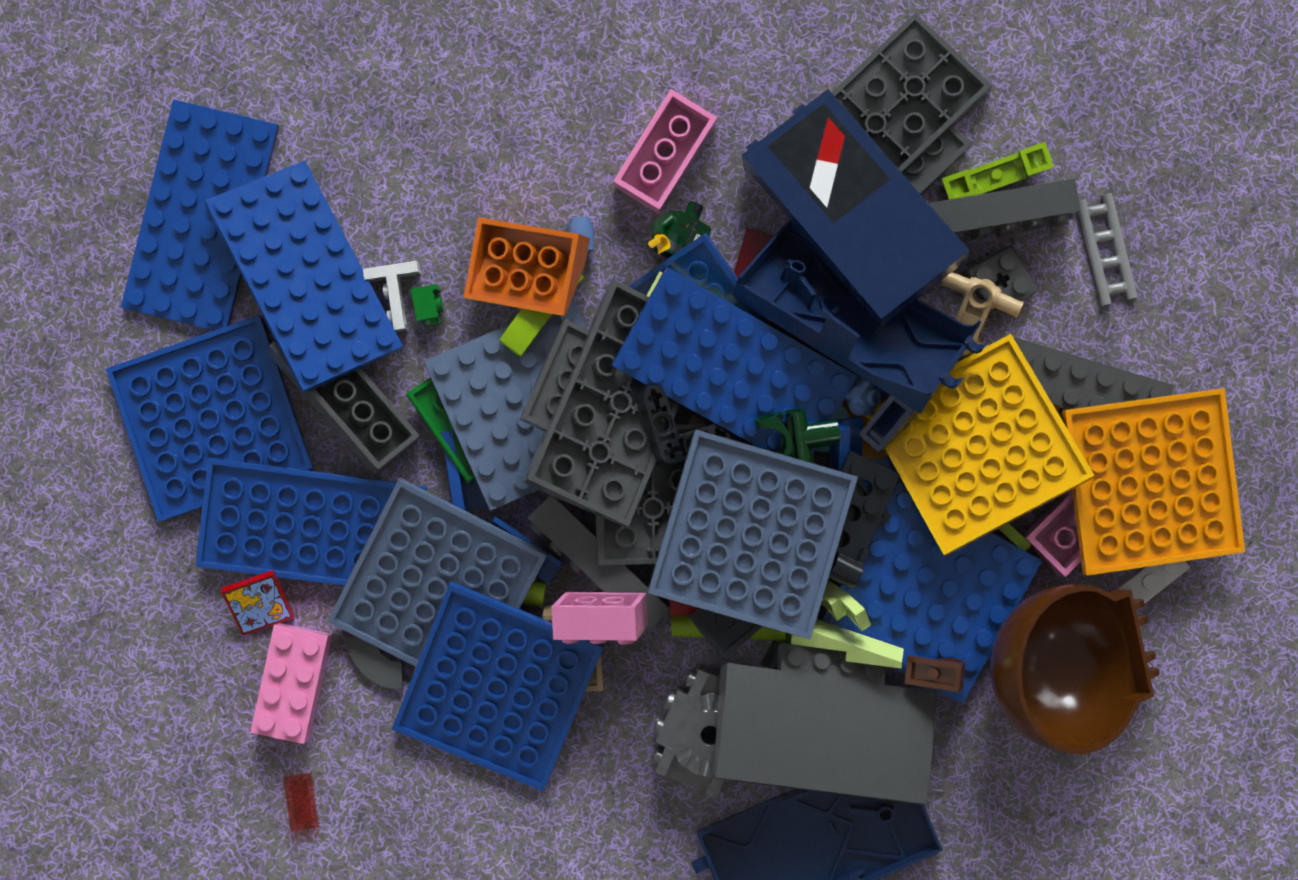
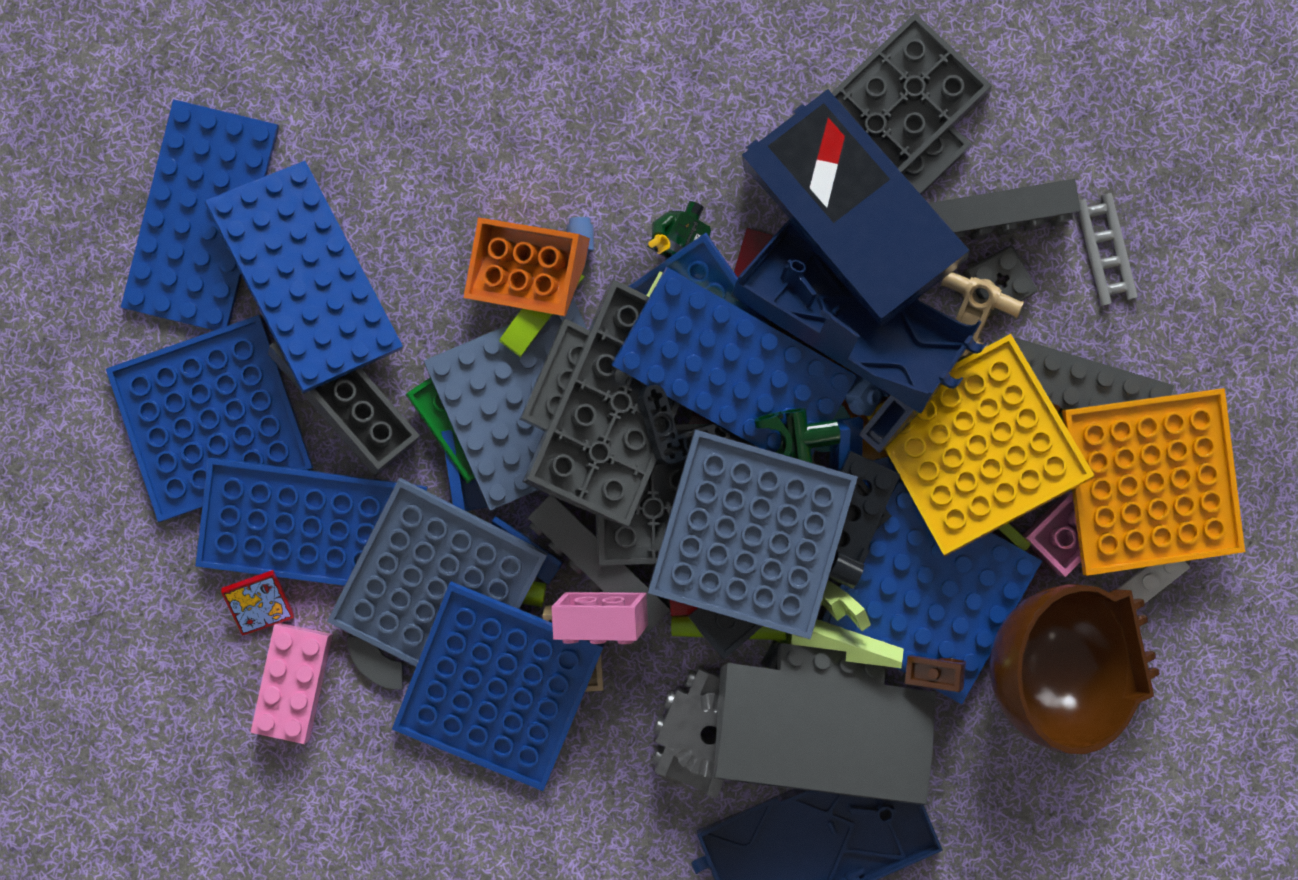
clear red tile [283,772,320,832] -> none
white bracket [363,261,421,332] -> none
green brick [410,284,444,327] -> none
bright pink brick [613,89,717,215] -> none
lime slope [941,142,1054,200] -> none

